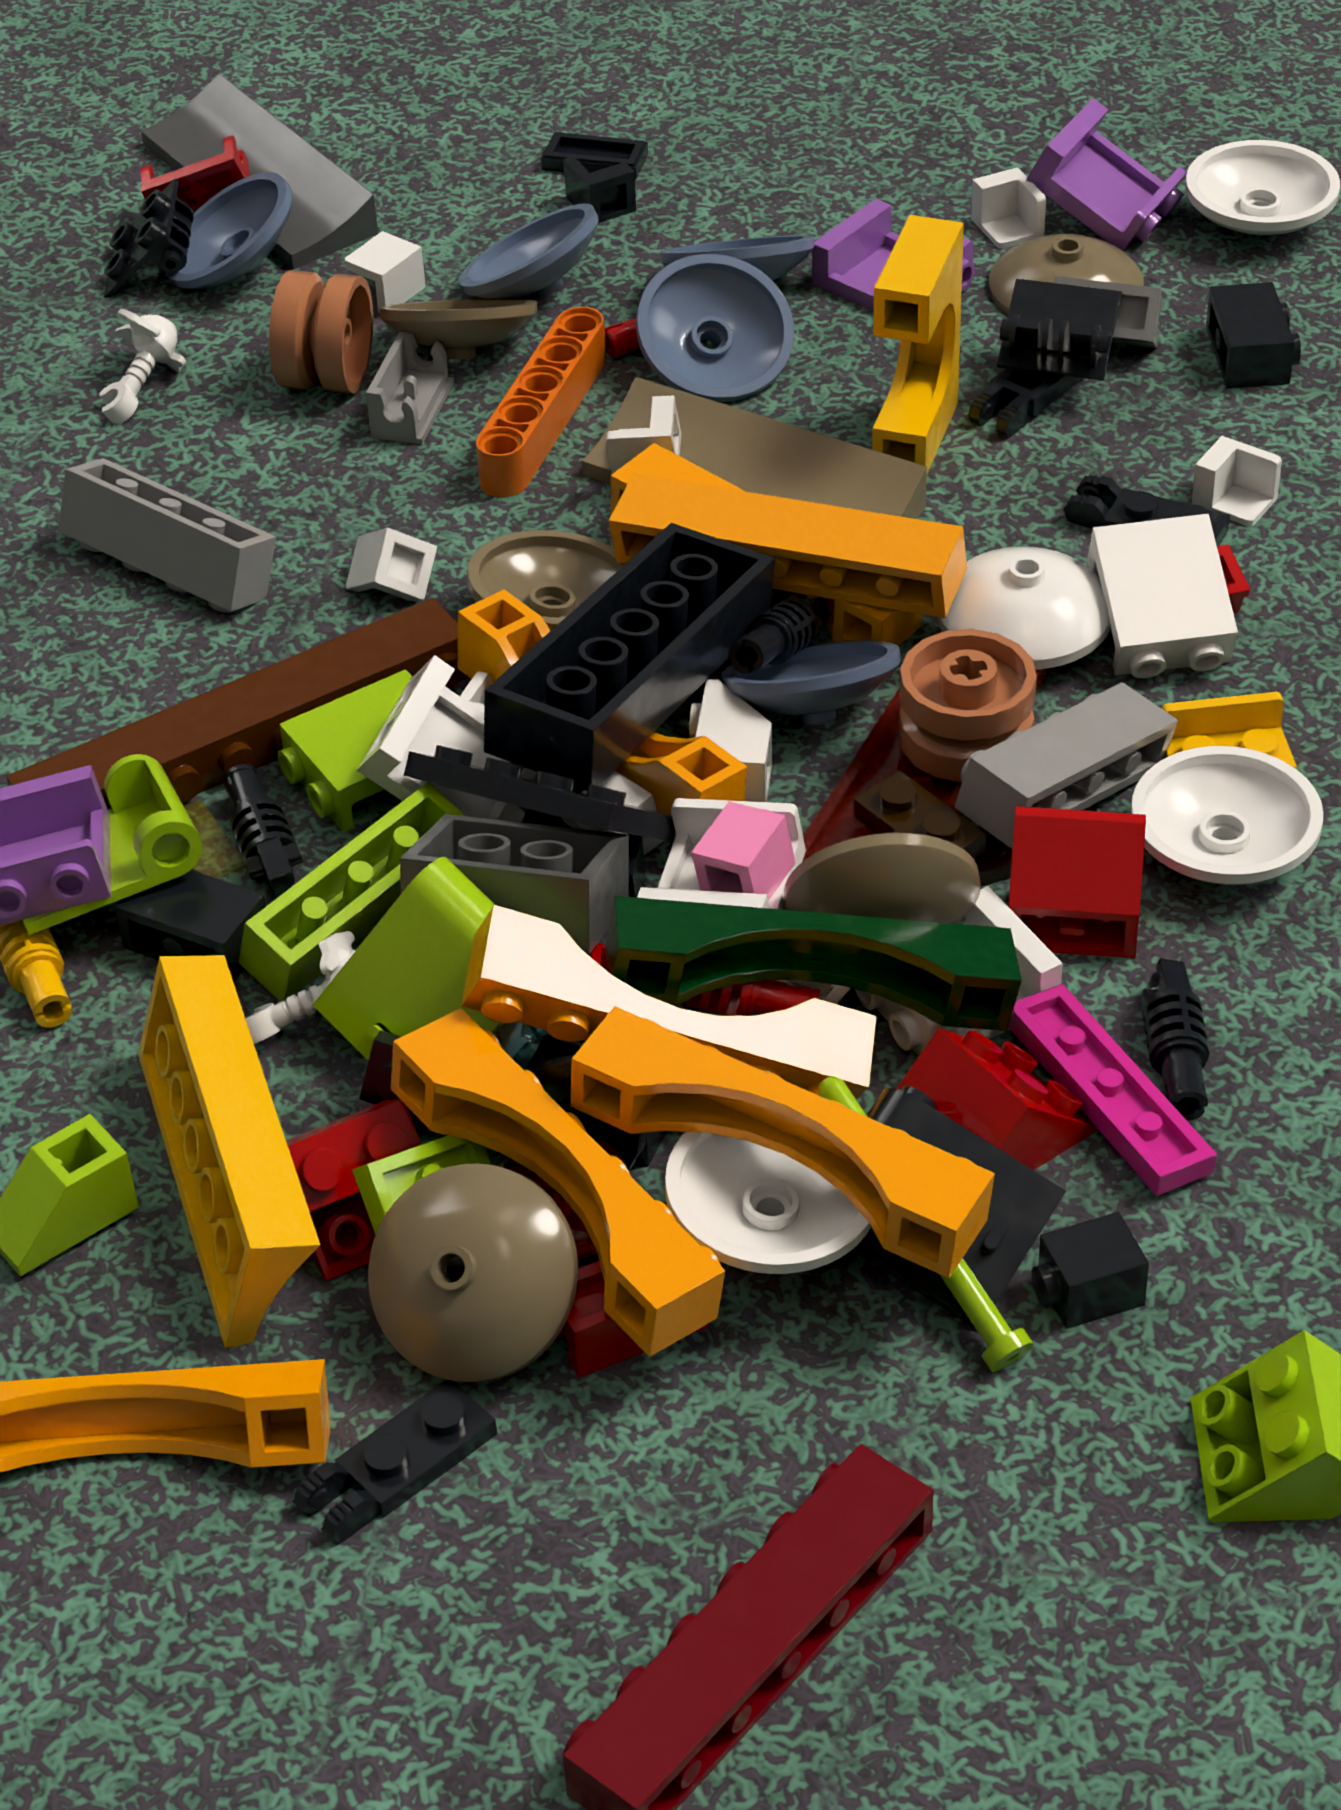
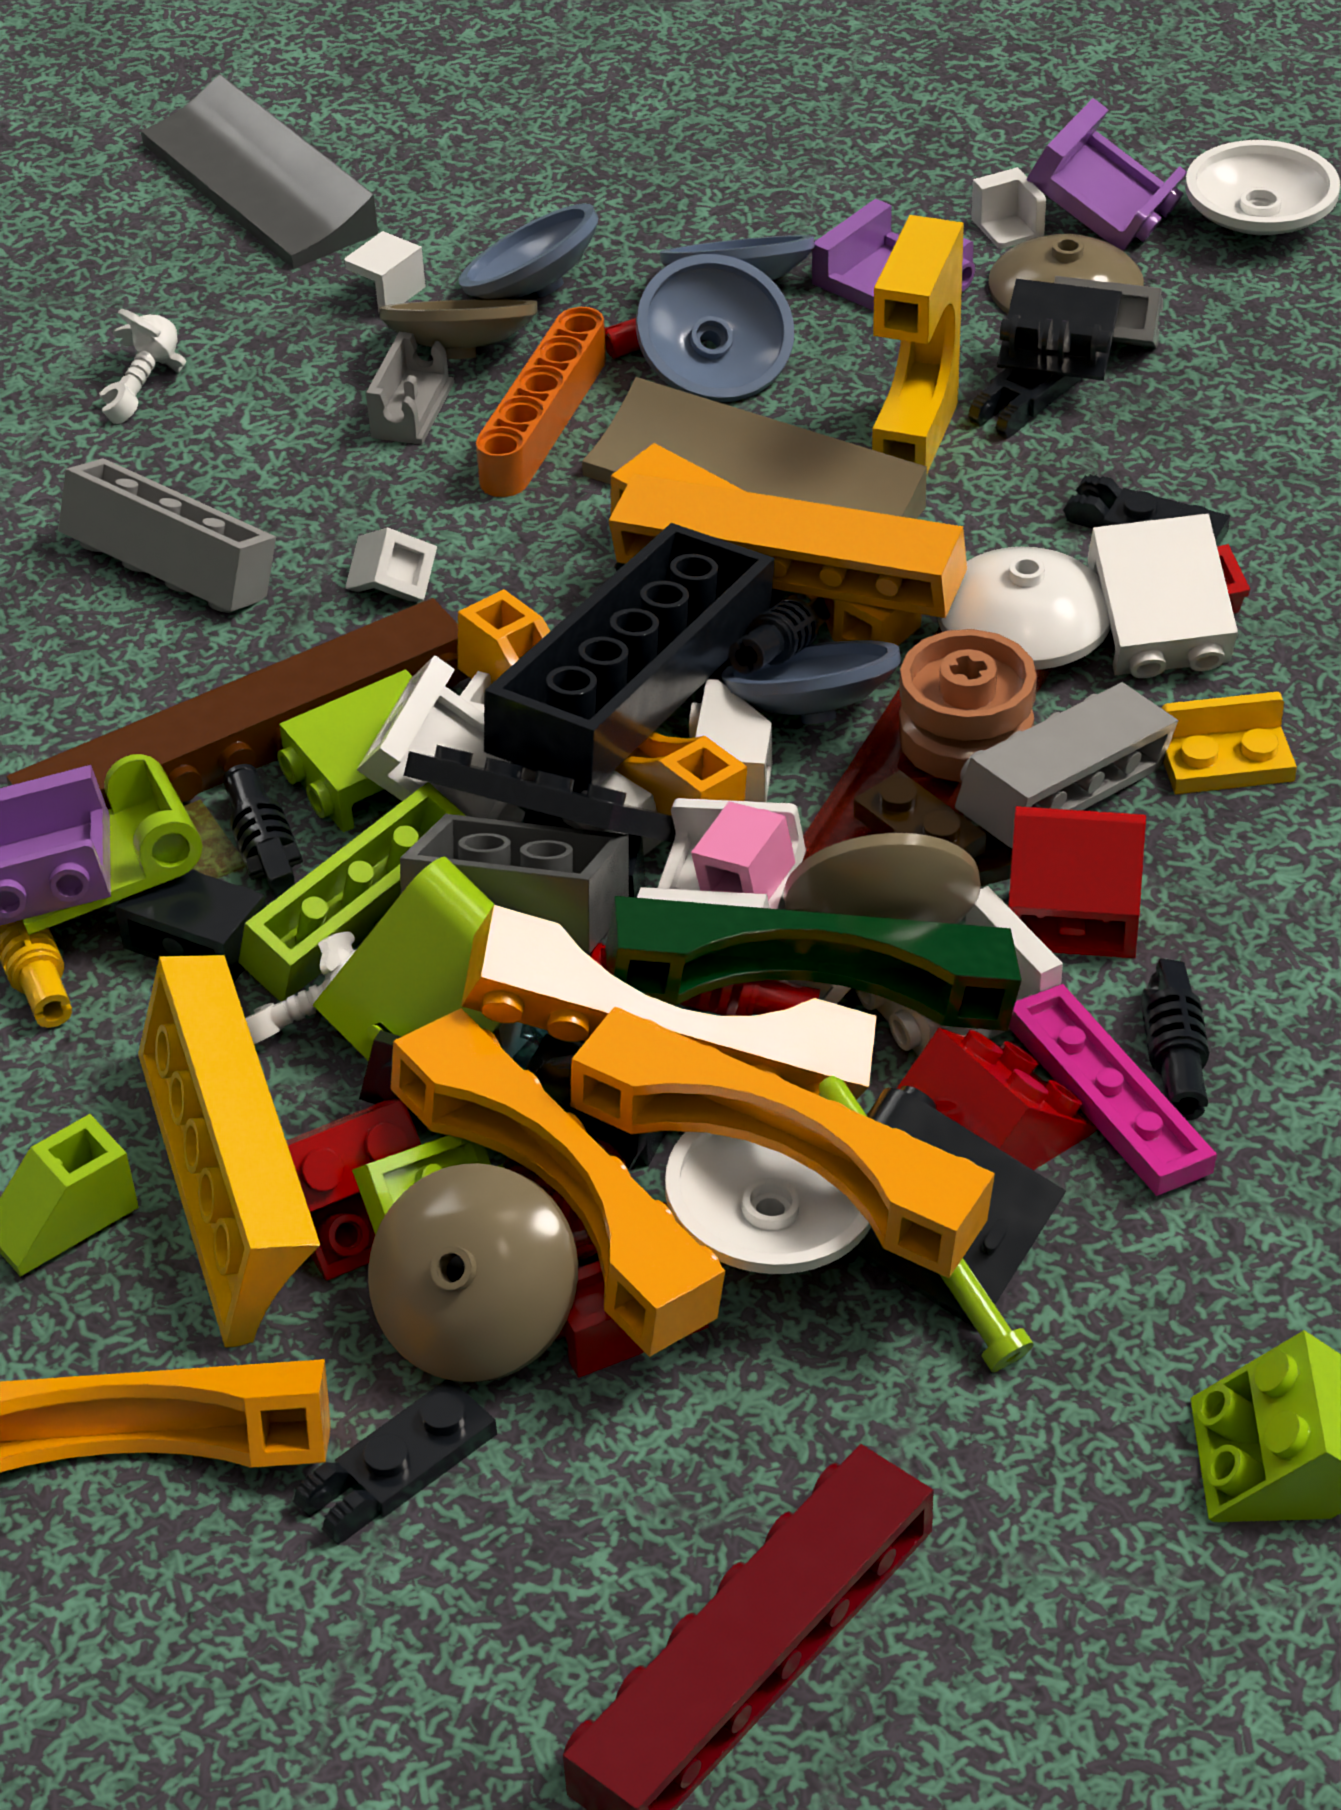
black hinge [104,178,194,297] -> none
red hinge [140,135,250,213] -> none
sand blue dish [164,172,292,289] -> none
nougat wheel [269,270,373,394] -> none
dark tan dish [467,530,625,631] -> none
black tile [541,132,648,180] -> none
black panel [563,156,636,223] -> none
white panel [605,395,681,474] -> none
black brick [1031,1211,1149,1329] -> none
white dish [1131,746,1323,885] -> none
white panel [1192,436,1282,527] -> none
black brick [1206,282,1301,389] -> none

